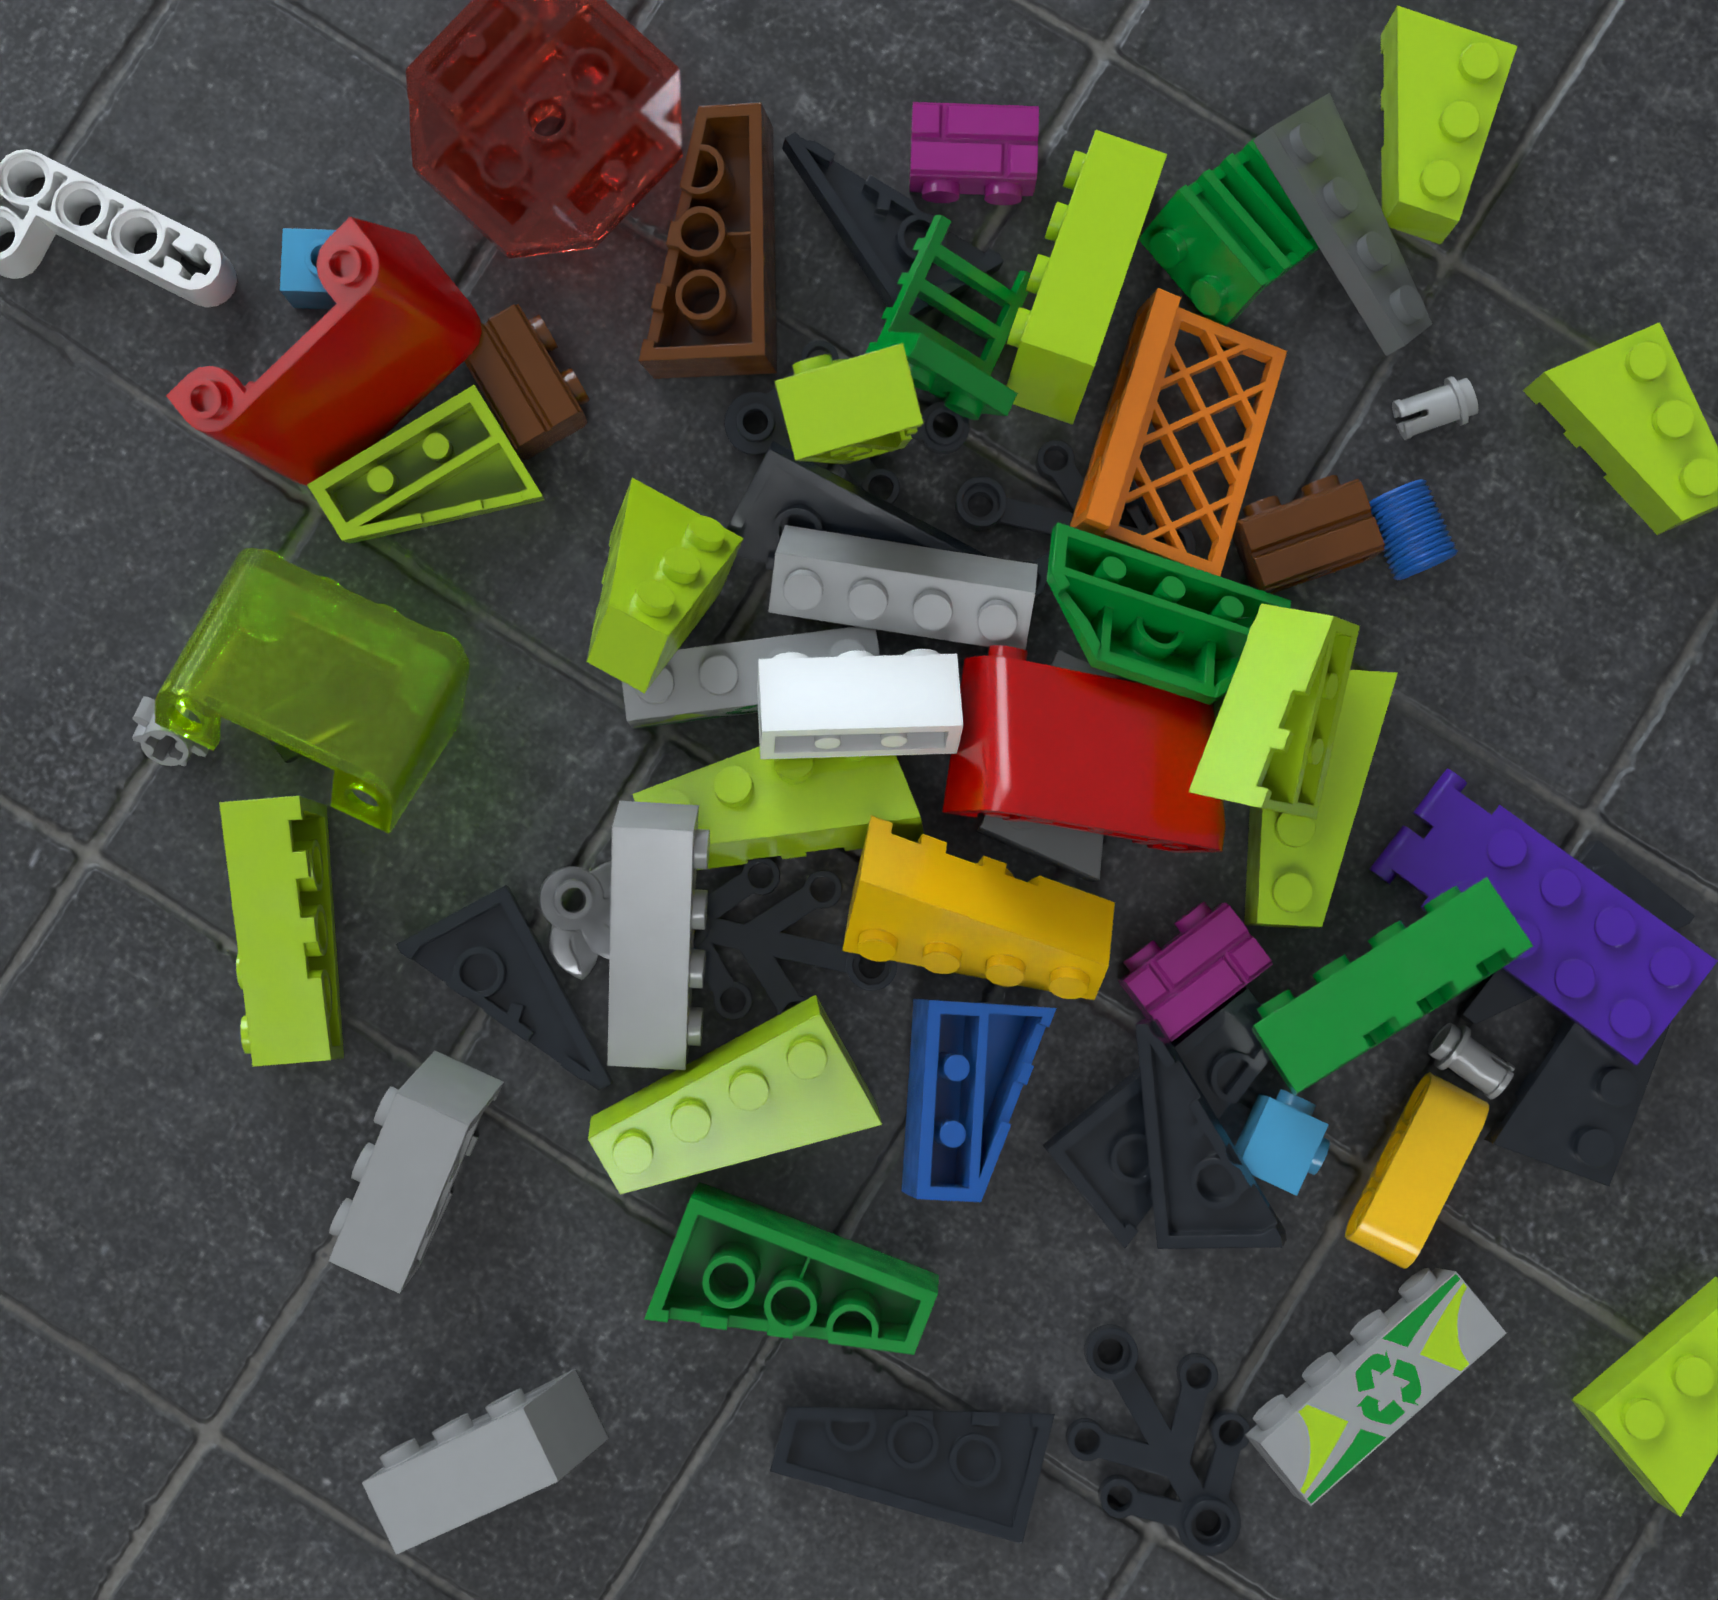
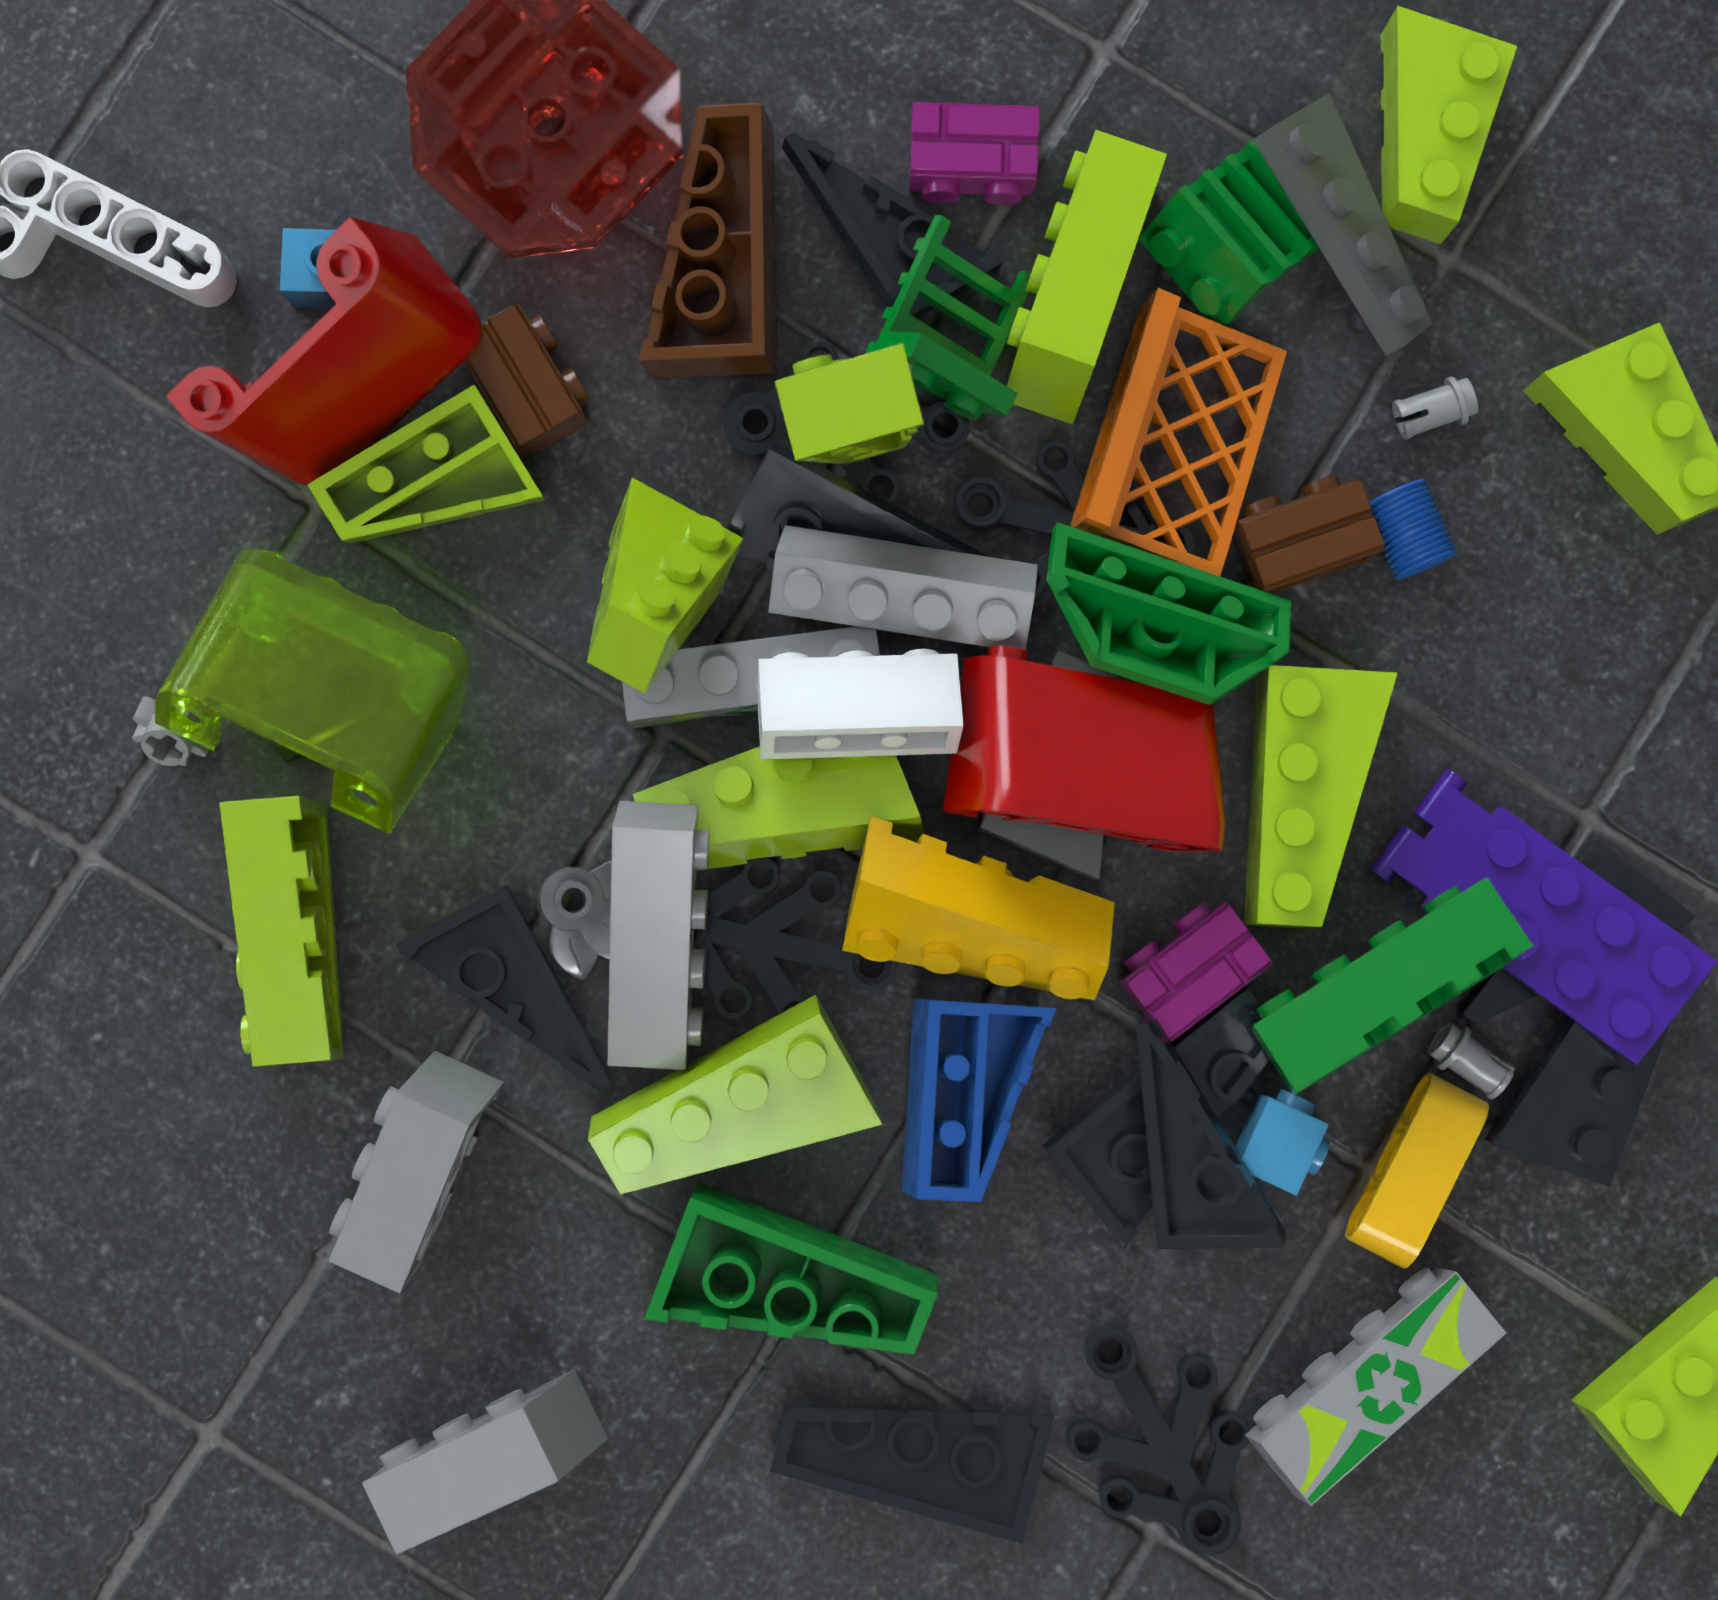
lime wedge [1188,604,1360,819] -> none

